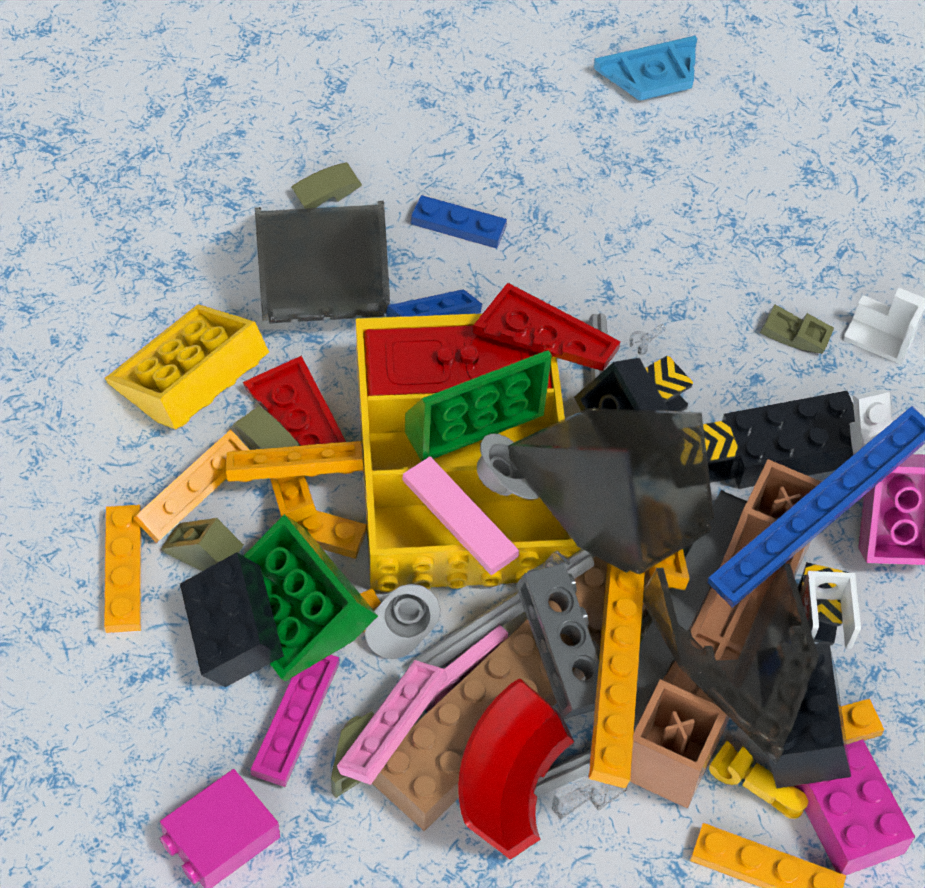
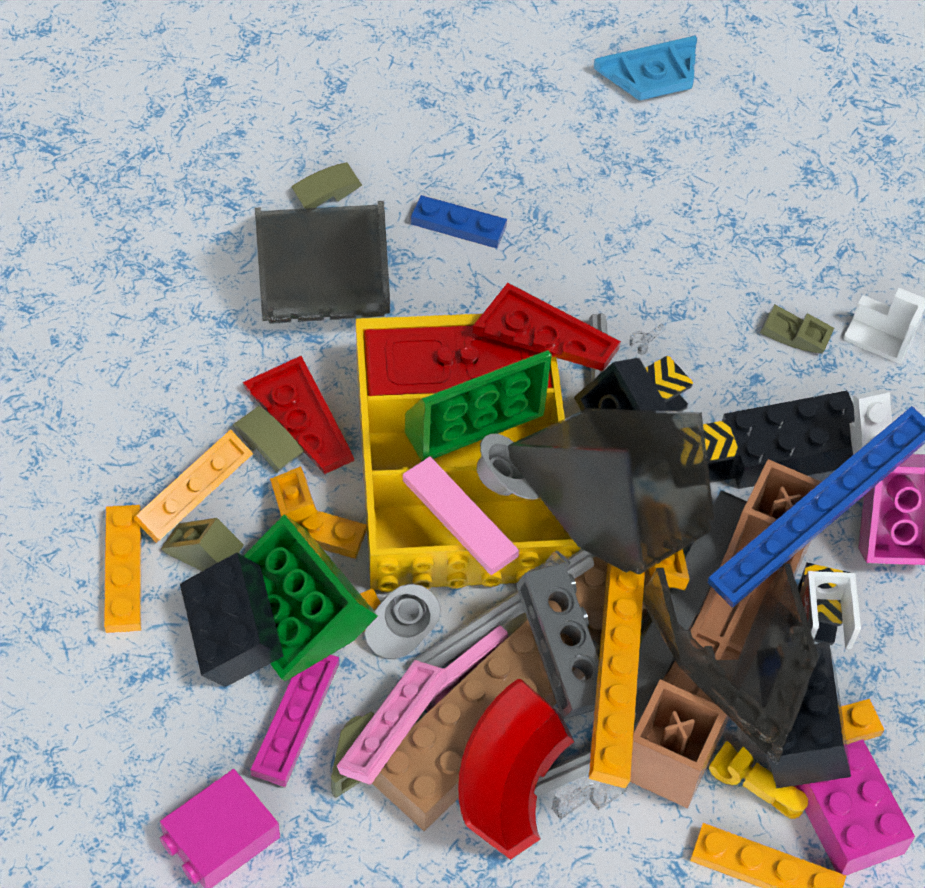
yellow slope [105,304,269,430] -> none
light orange plate [226,441,364,482] -> none
blue plate [386,289,482,317] -> none

